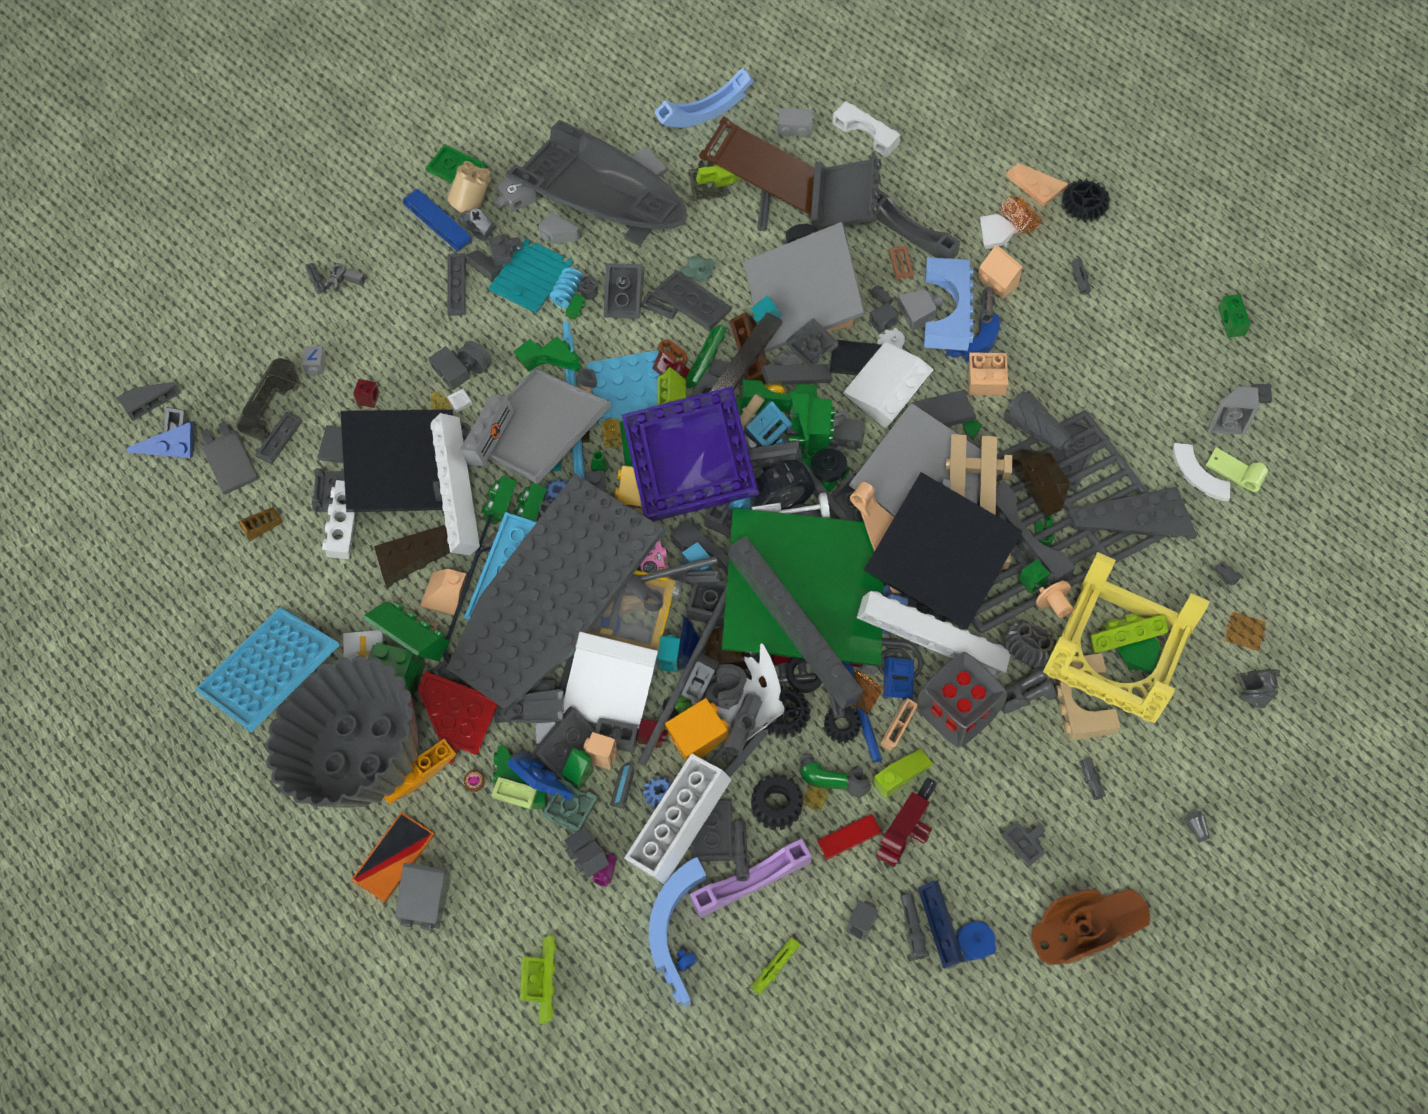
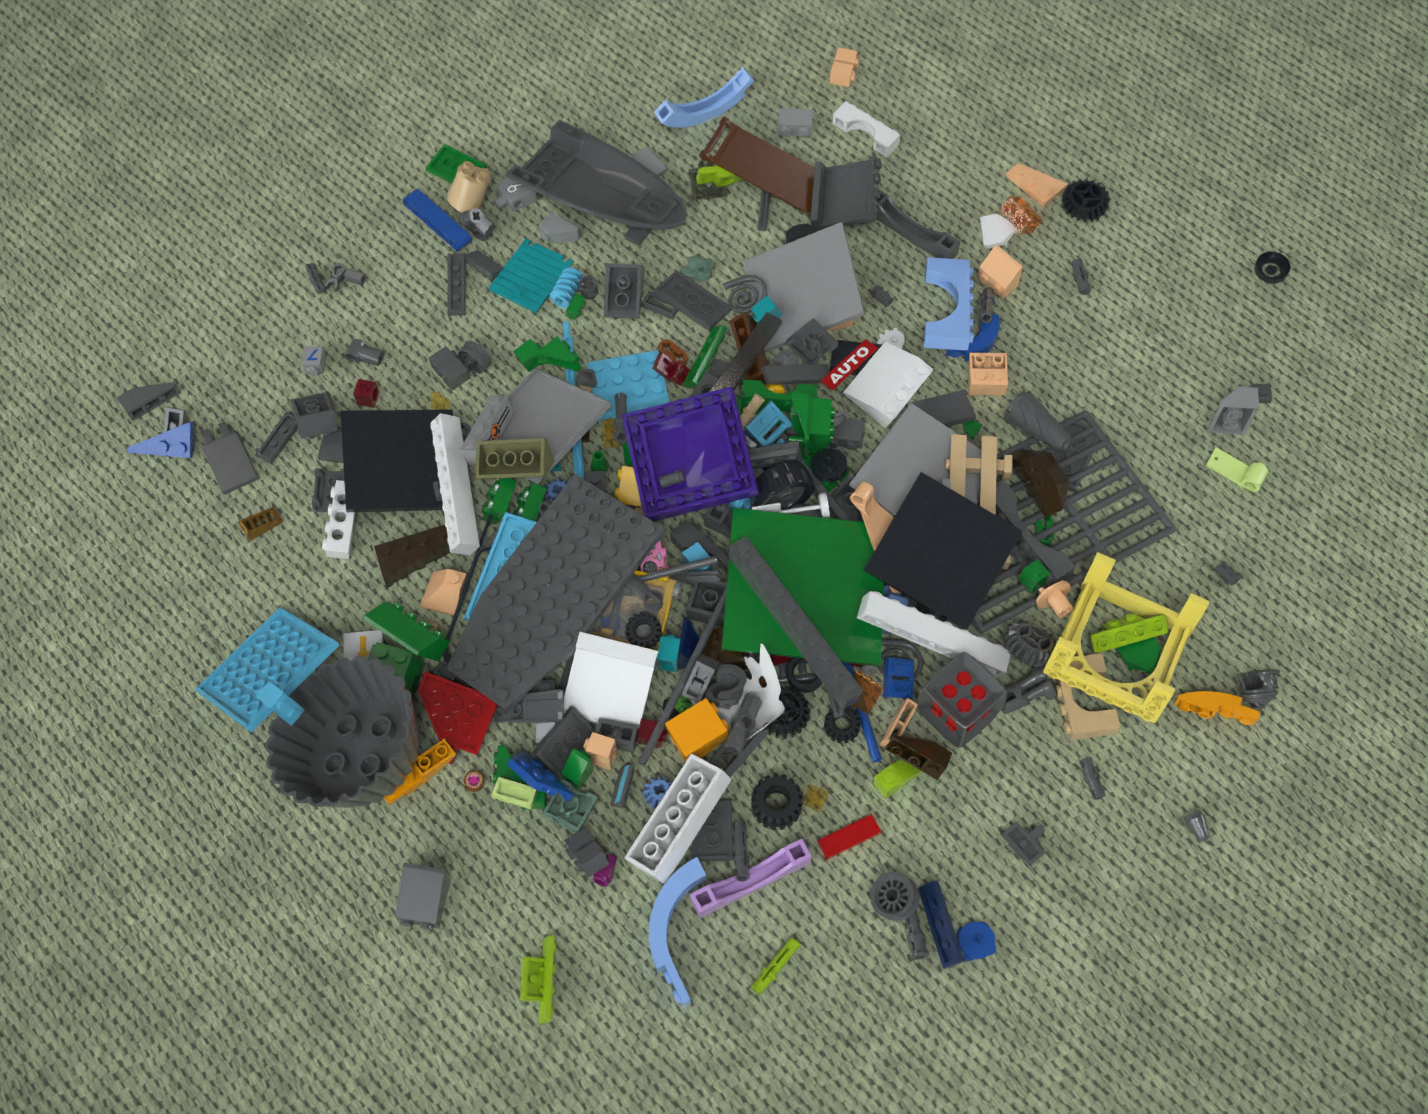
clear smoke windscreen [236,358,301,442] -> none
tile [351,812,435,903] -> none
white tile [447,389,473,413] -> none
dark grey hinge [488,234,523,267] -> none
lime brick [657,367,686,405] -> none
blue tile [676,949,698,972] -> none
piece [799,754,872,797] -> none
dark grey piece [846,900,879,942] -> none
dark grey brick [869,302,899,334] -> none
dark red piece [876,777,937,868] -> none
nougat tile [889,246,914,280] -> none
light grey torso [897,290,943,331] -> none
dark orange piece [1030,889,1150,965] -> none
dark grey wing [1068,487,1197,539] -> none
white tile [1173,443,1230,501] -> none
green brick [1218,294,1251,338] -> none
clear orange piece [1225,612,1266,651] -> none
none -> medium azure brick [256,681,305,726]
none -> dark grey slope [290,392,338,439]
none -> dark grey piece [345,339,384,366]
none -> olive slope [475,438,554,479]
none -> dark grey pin [613,393,627,443]
none -> black tyre [625,612,662,649]
none -> dark grey pin [659,469,685,488]
none -> dark grey piece [723,275,767,313]
none -> red sticker [820,339,878,391]
none -> light nougat piece [830,47,860,87]
none -> dark grey wheel [870,872,920,921]
none -> dark brown slope [885,735,952,780]
none -> light orange slope [1174,691,1260,725]
none -> black piece [1254,251,1290,284]

